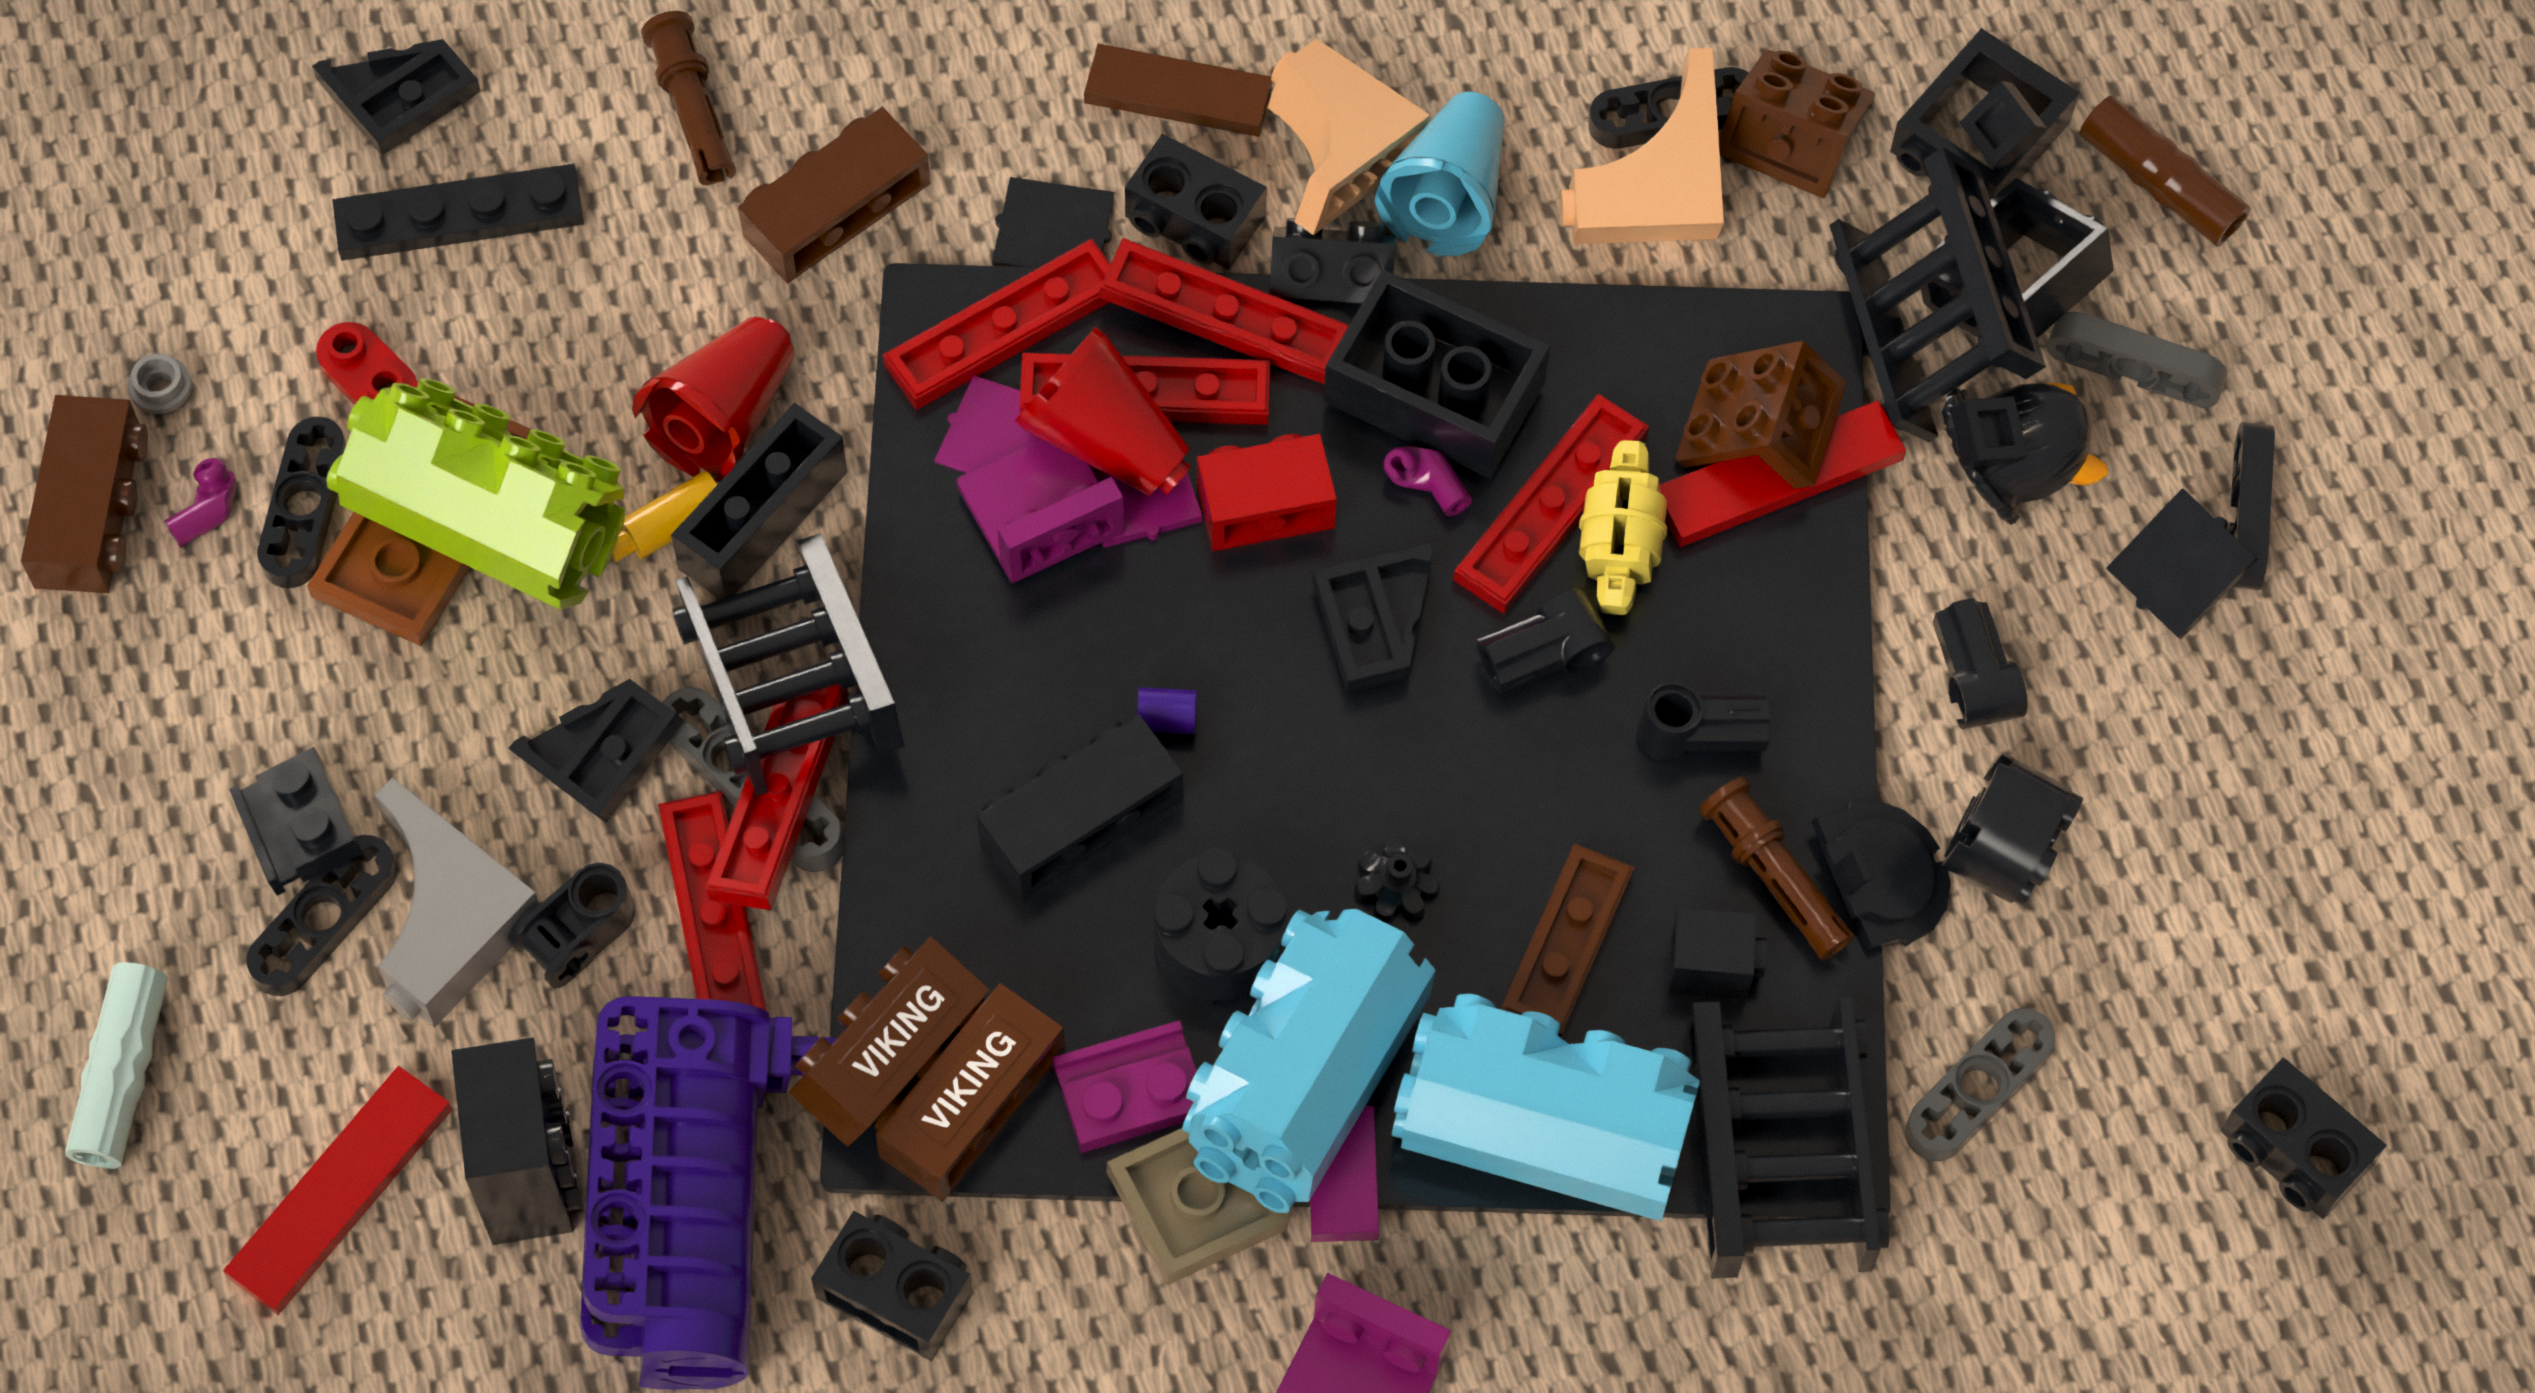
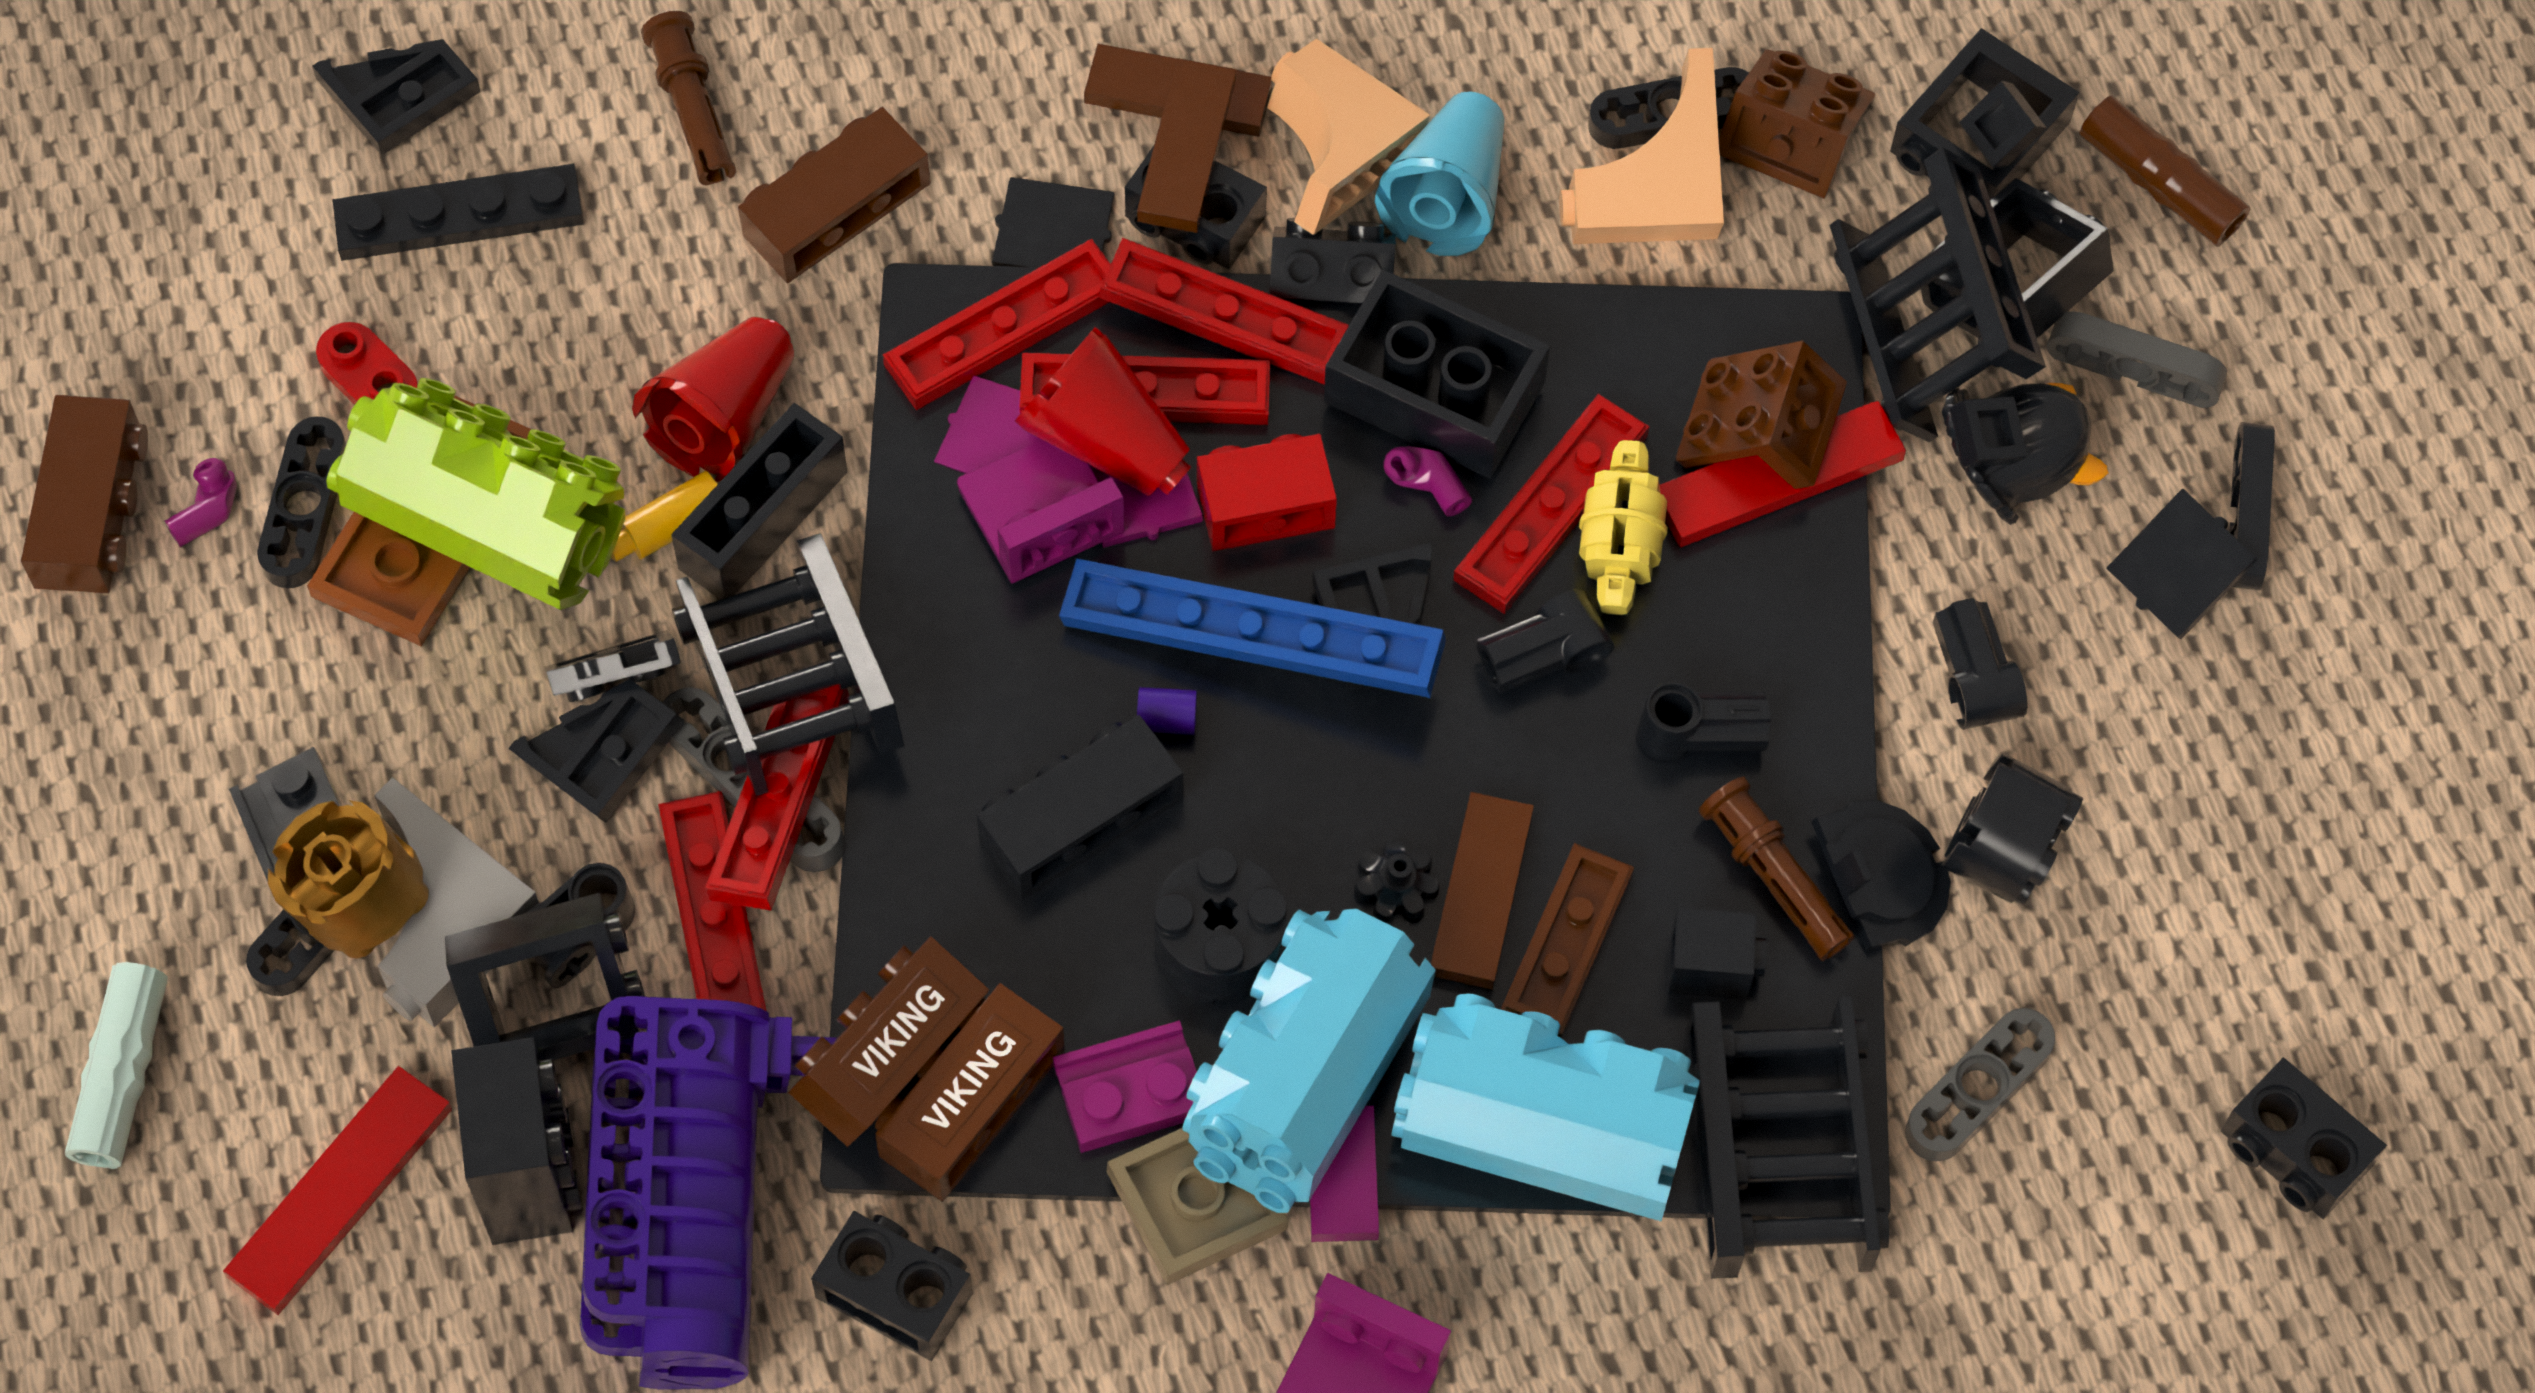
light grey plate [128,354,192,415] -> none
none -> pearl gold brick [268,800,429,959]
none -> black window [445,892,645,1060]
none -> wing [544,630,681,702]
none -> blue plate [1059,559,1446,698]
none -> reddish brown tile [1137,58,1236,233]
none -> reddish brown tile [1431,792,1534,990]

